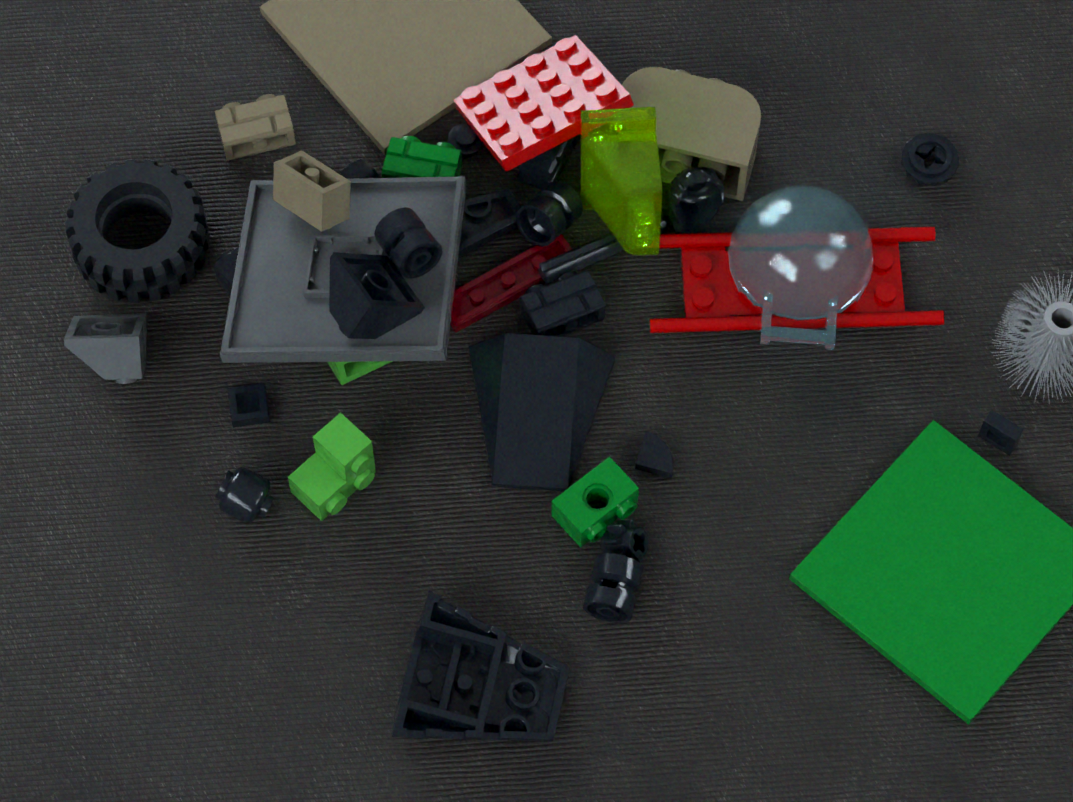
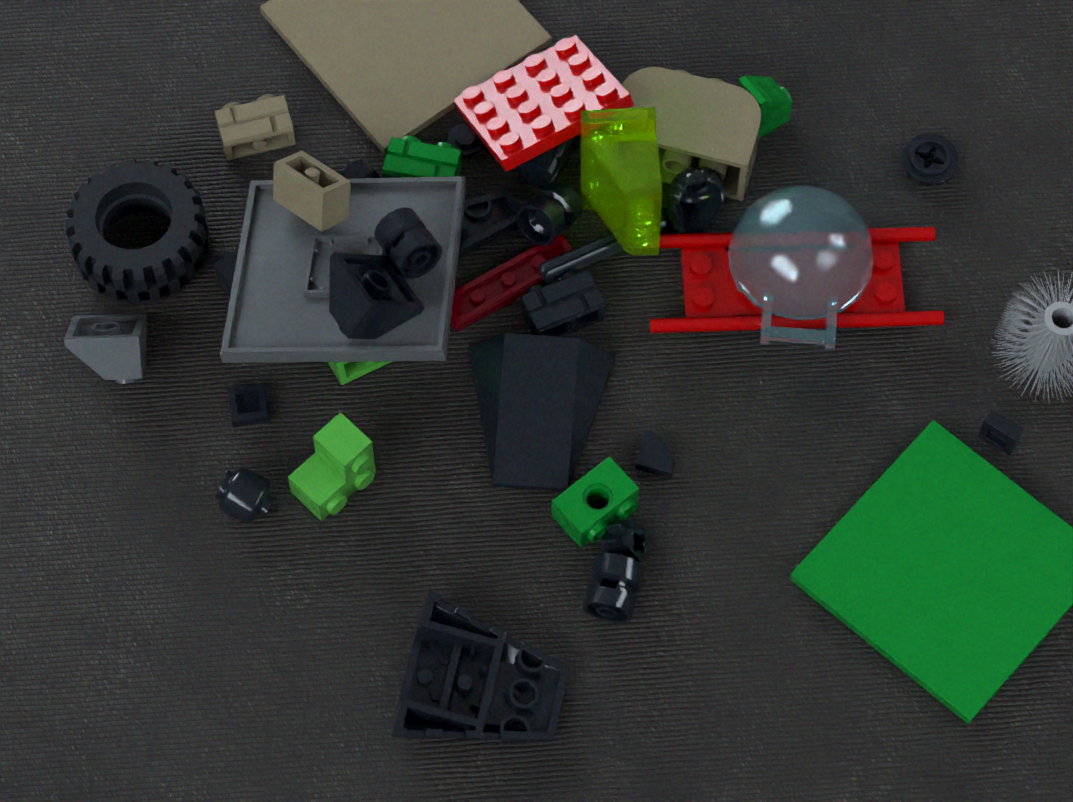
none -> green slope [738,75,792,139]

